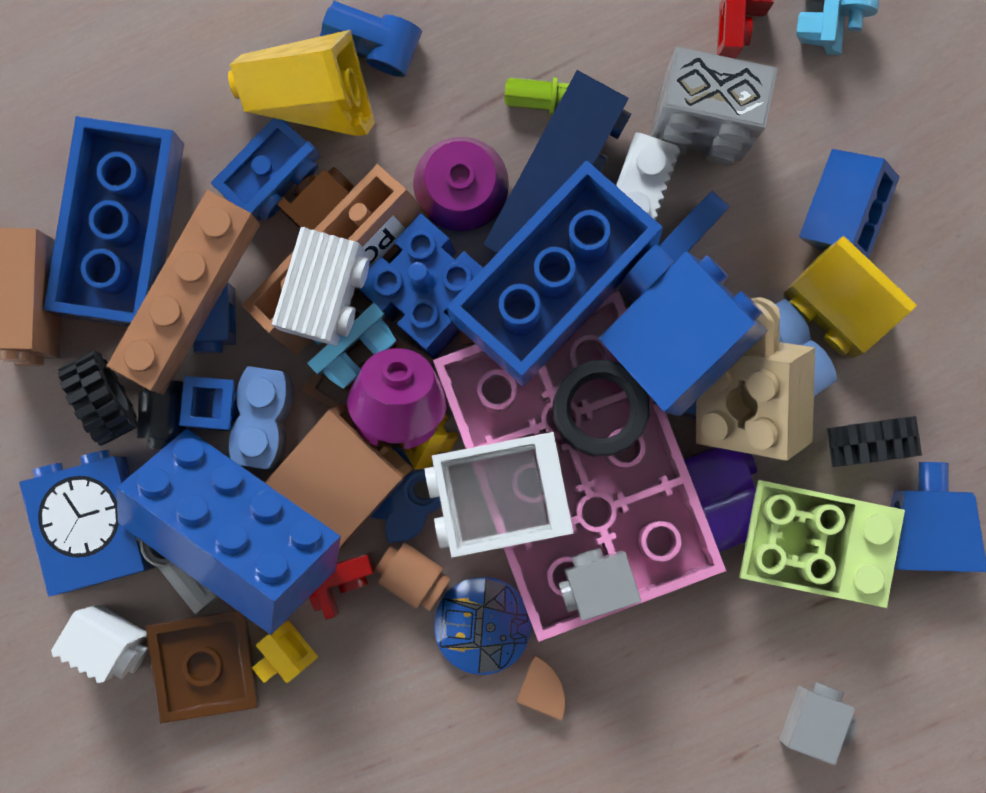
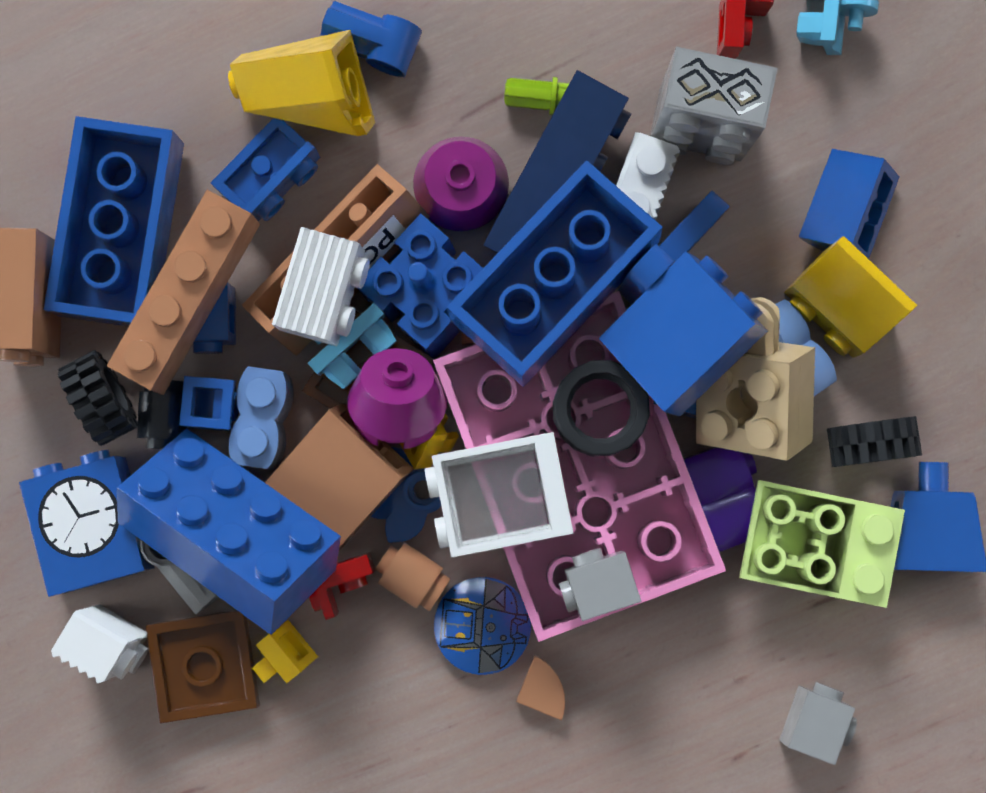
reddish brown brick [277,167,354,230] -> none

